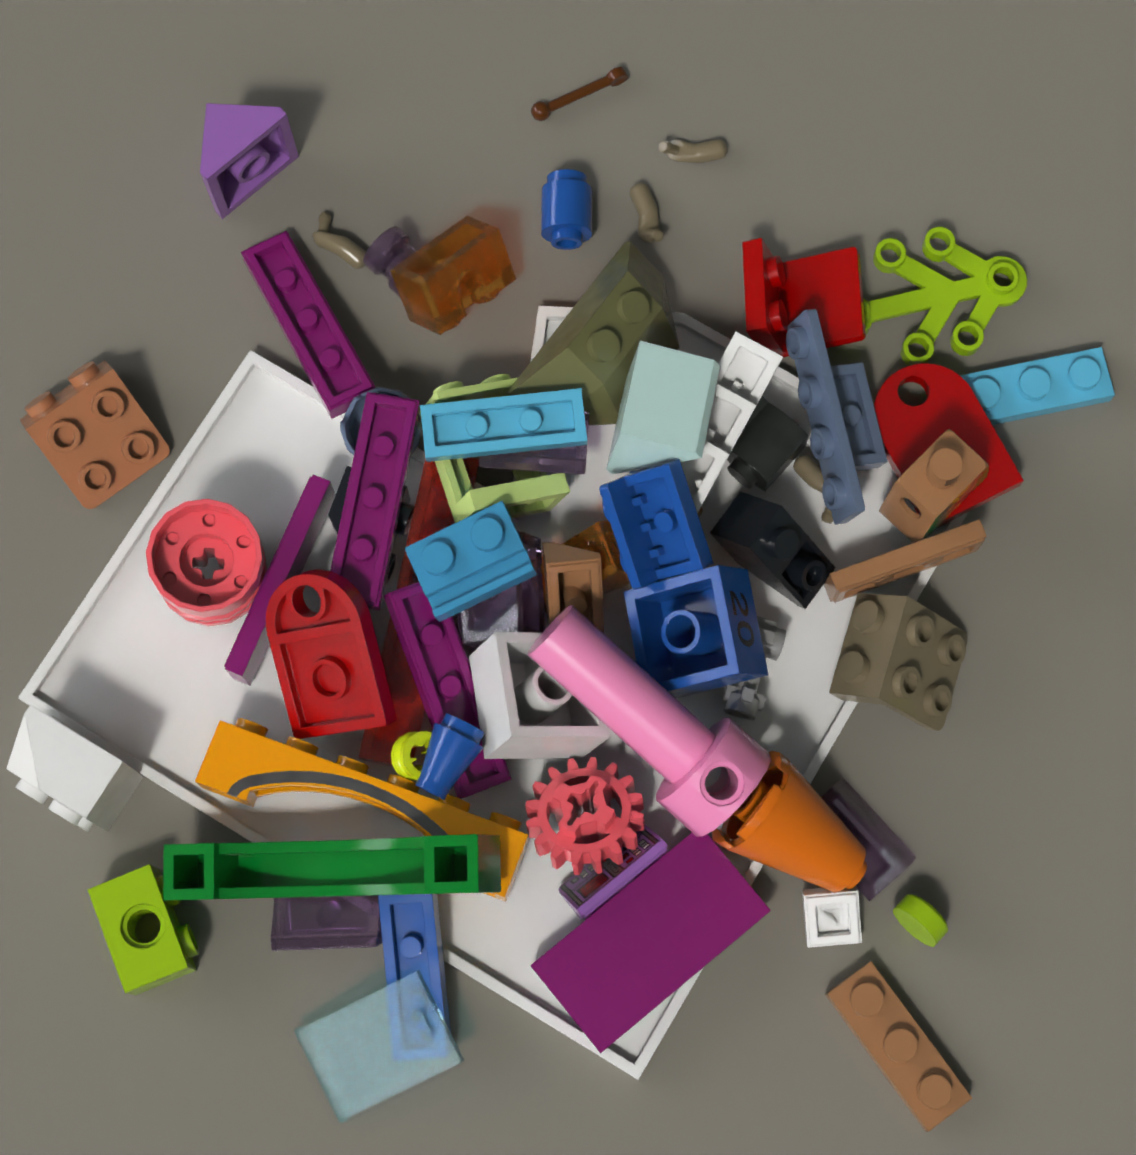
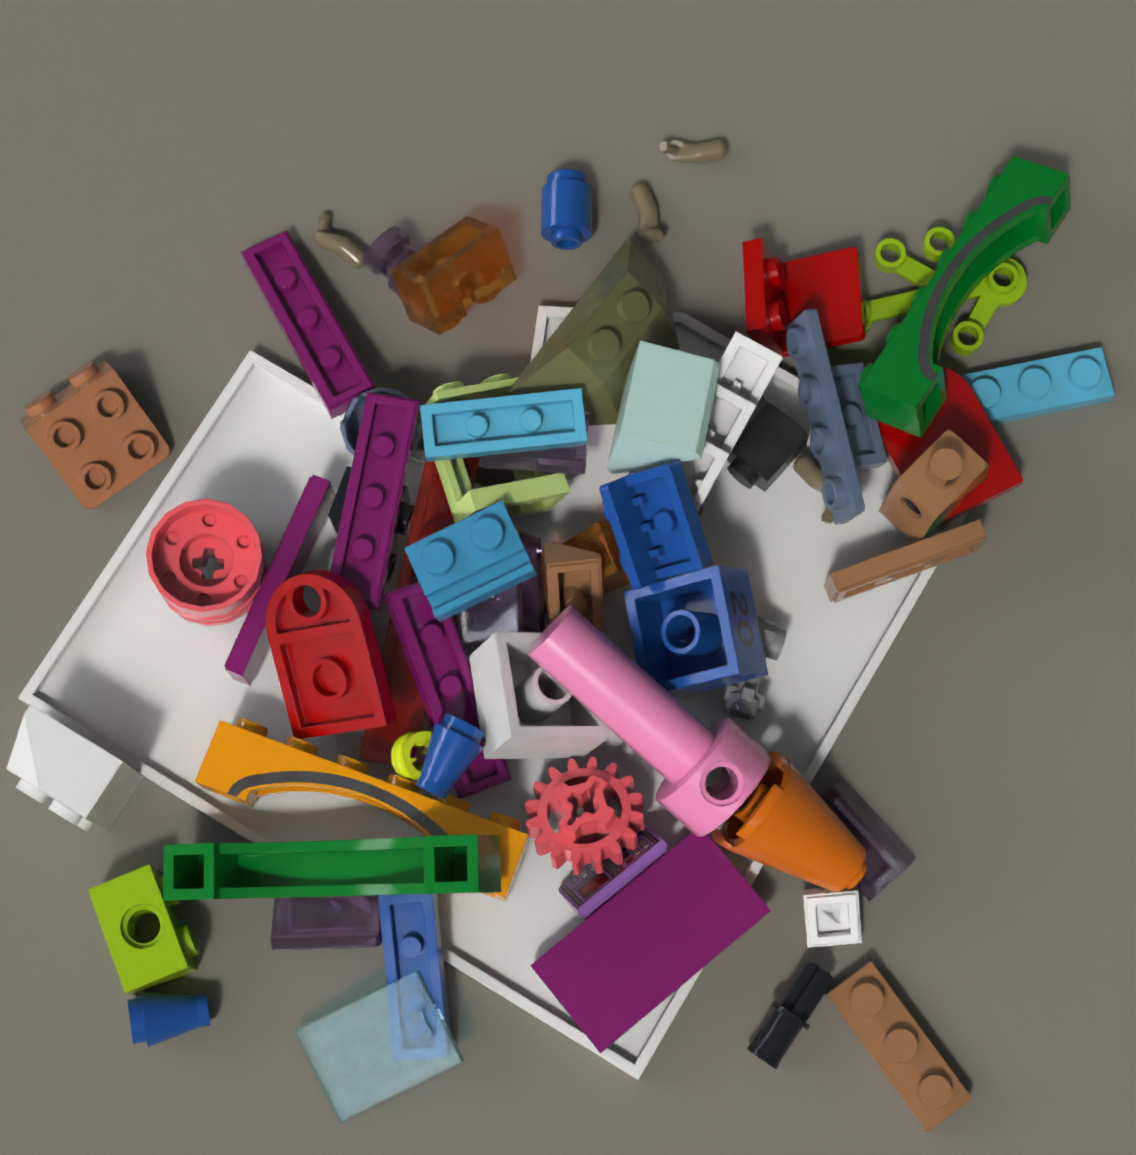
medium lavender slope [200,103,299,219] -> none
reddish brown hinge [531,67,628,121] -> none
black slope [710,491,836,609] -> none
dark tan bracket [829,593,967,731] -> none
lime tile [893,894,948,947] -> none
none -> blue cone [127,992,210,1047]
none -> black axle [747,961,833,1070]
none -> green arch [858,156,1071,438]

